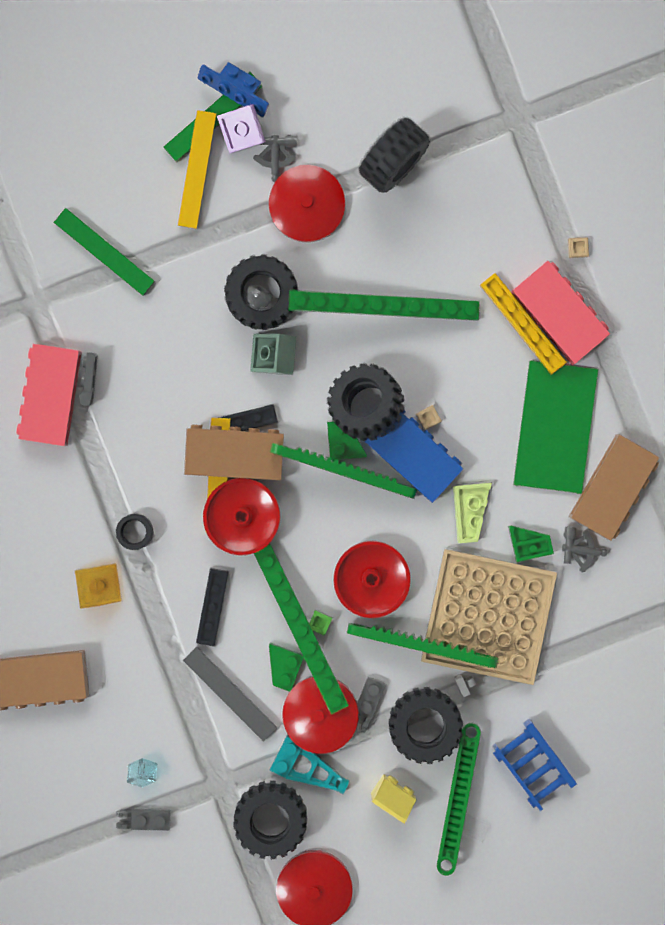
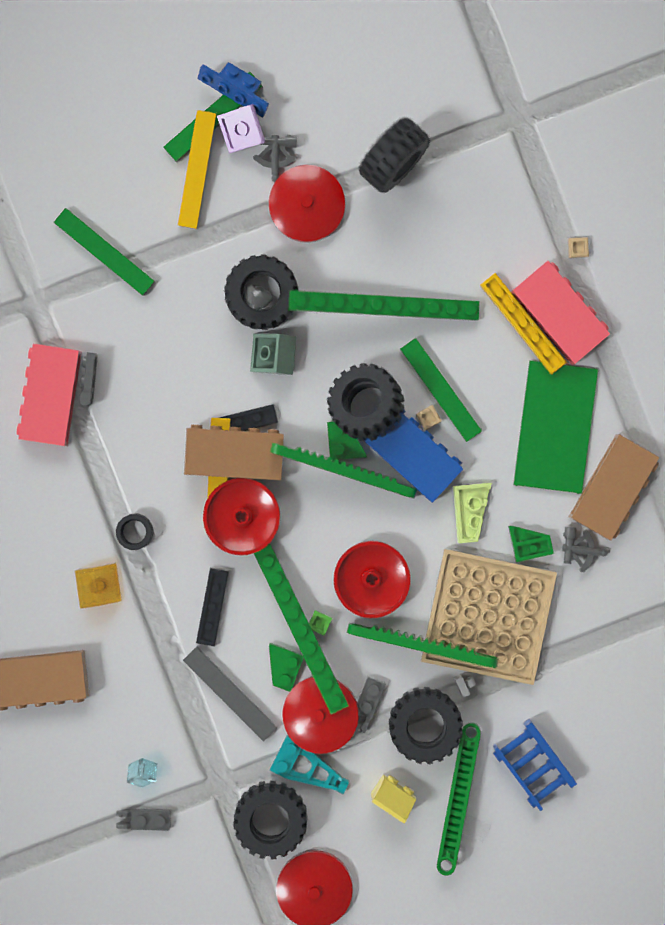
none -> green tile [400,338,482,442]

